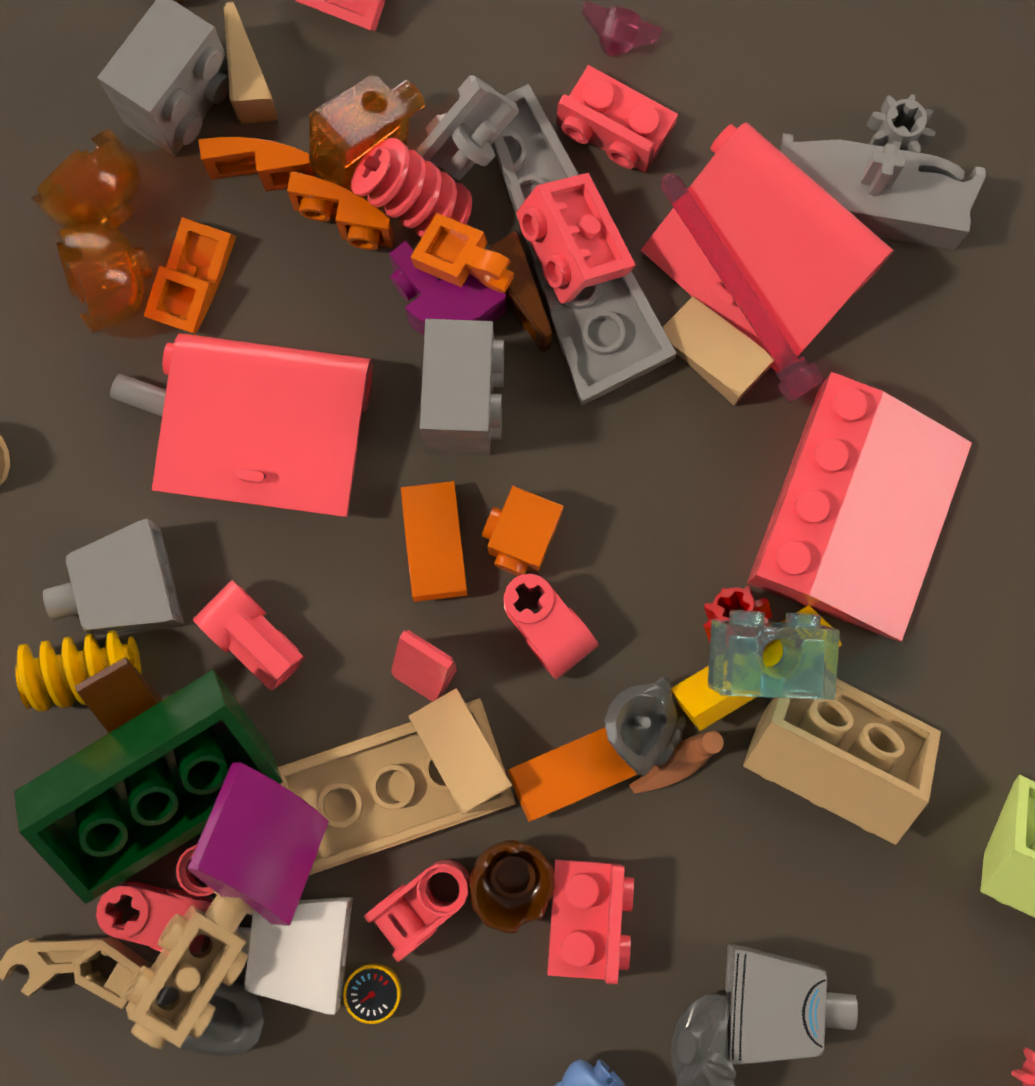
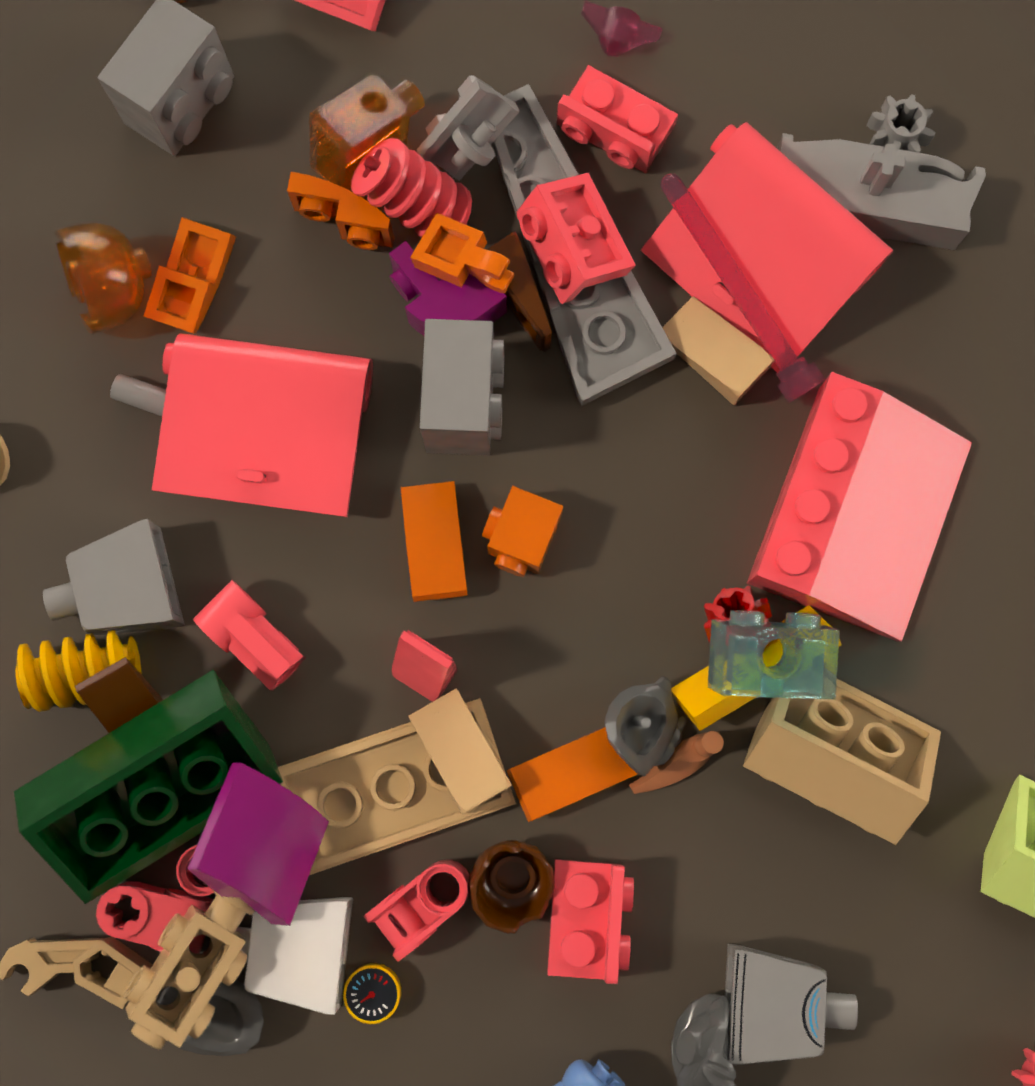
clear orange cylinder [31,128,140,233] -> none
orange slope [198,137,316,191] -> none
tan slope [224,2,278,124] -> none
coral piece [503,574,599,680] -> none

